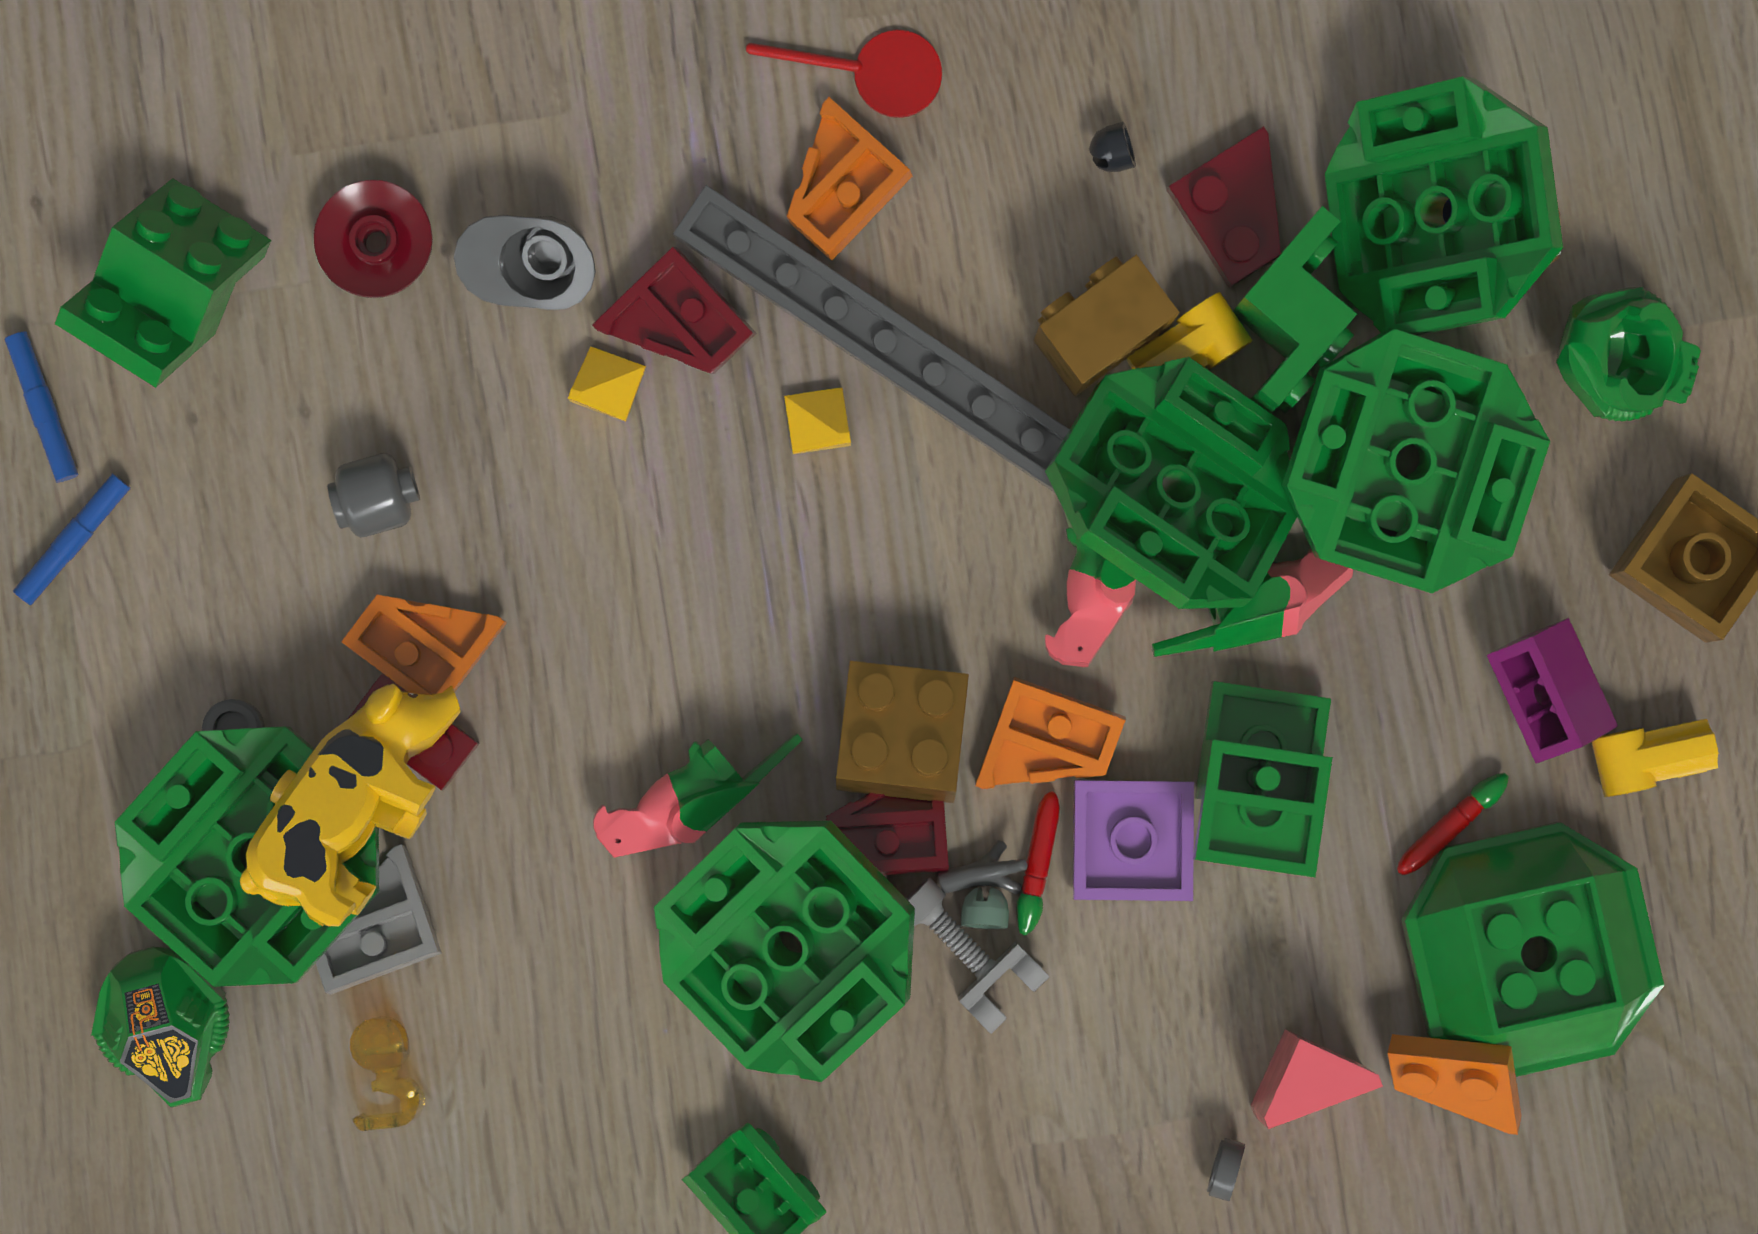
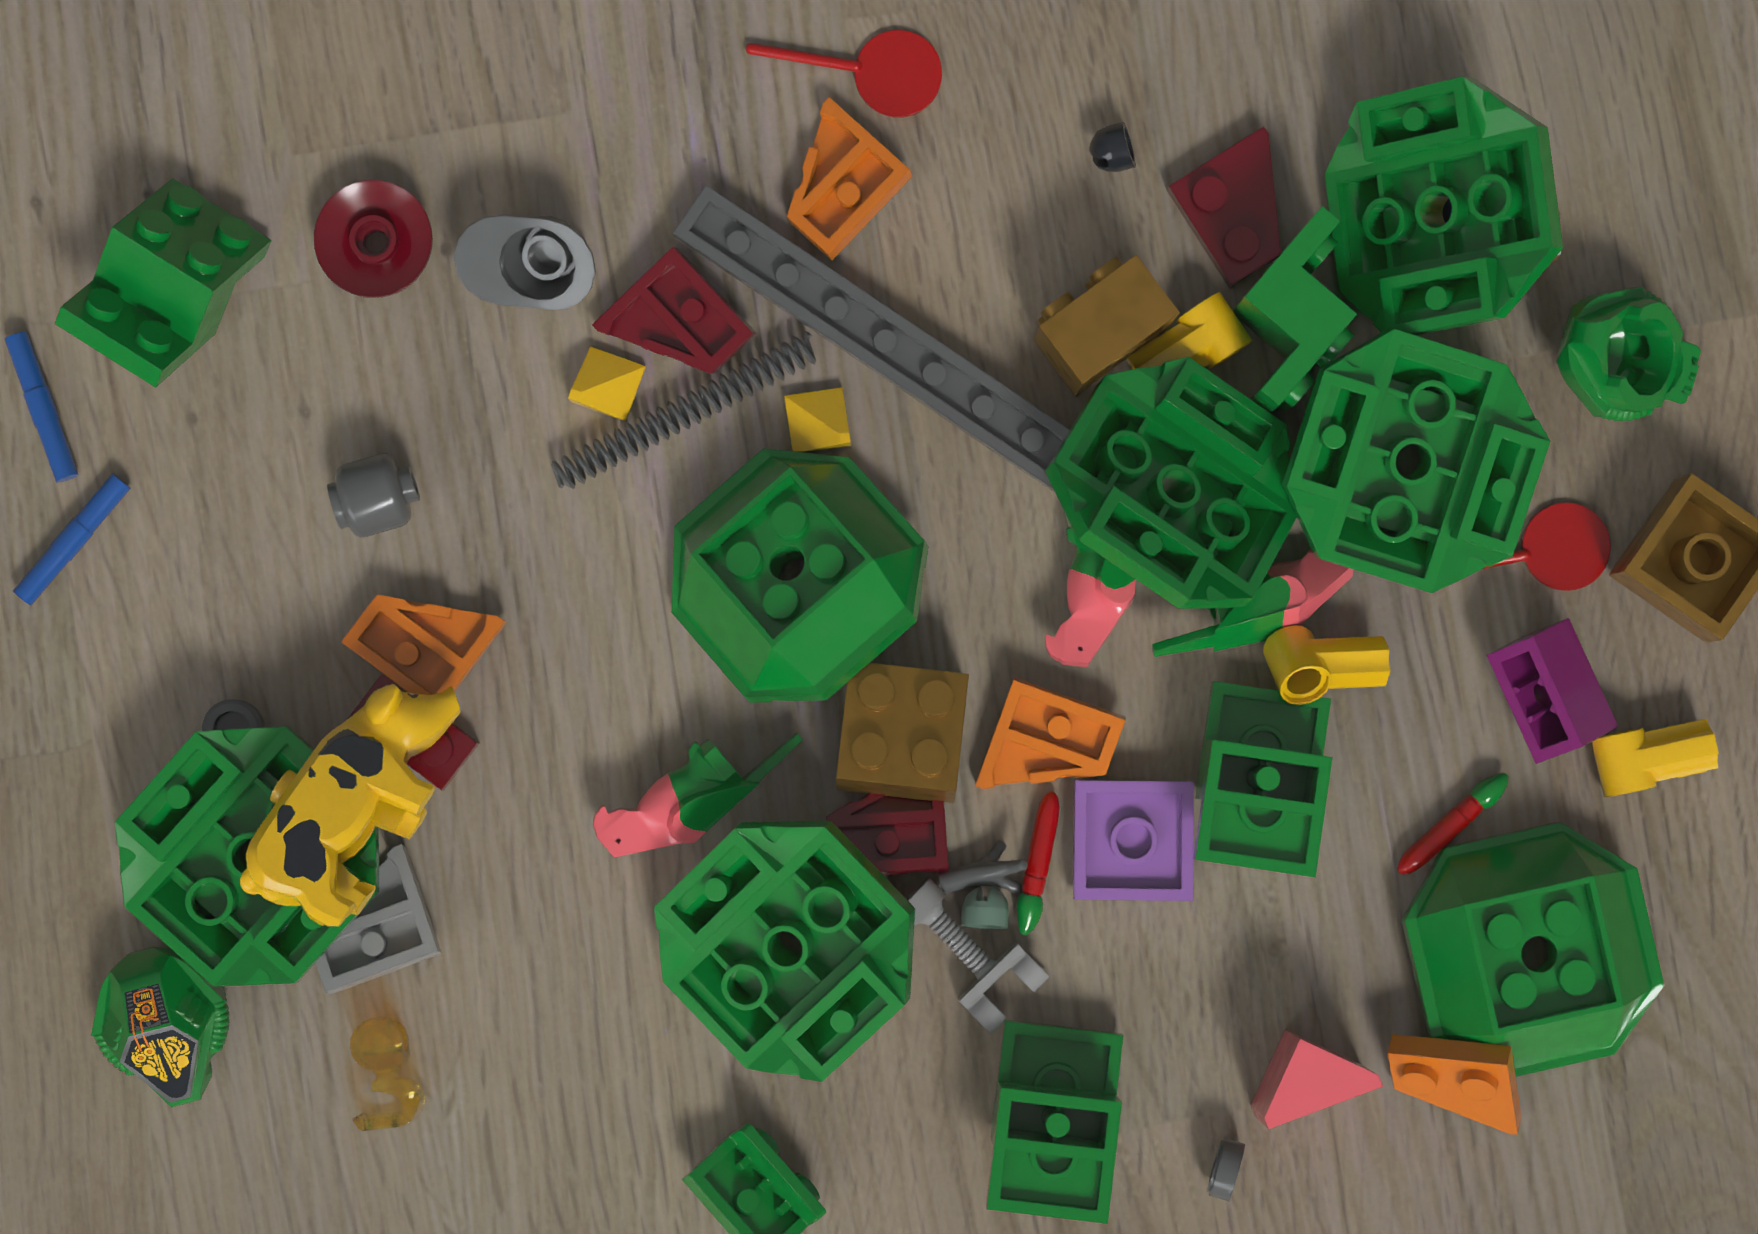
none -> dark grey piece [551,331,816,489]
none -> green piece [672,448,929,703]
none -> green bracket [986,1020,1124,1224]
none -> yellow piece [1263,625,1391,705]
none -> red piece [1481,503,1611,591]

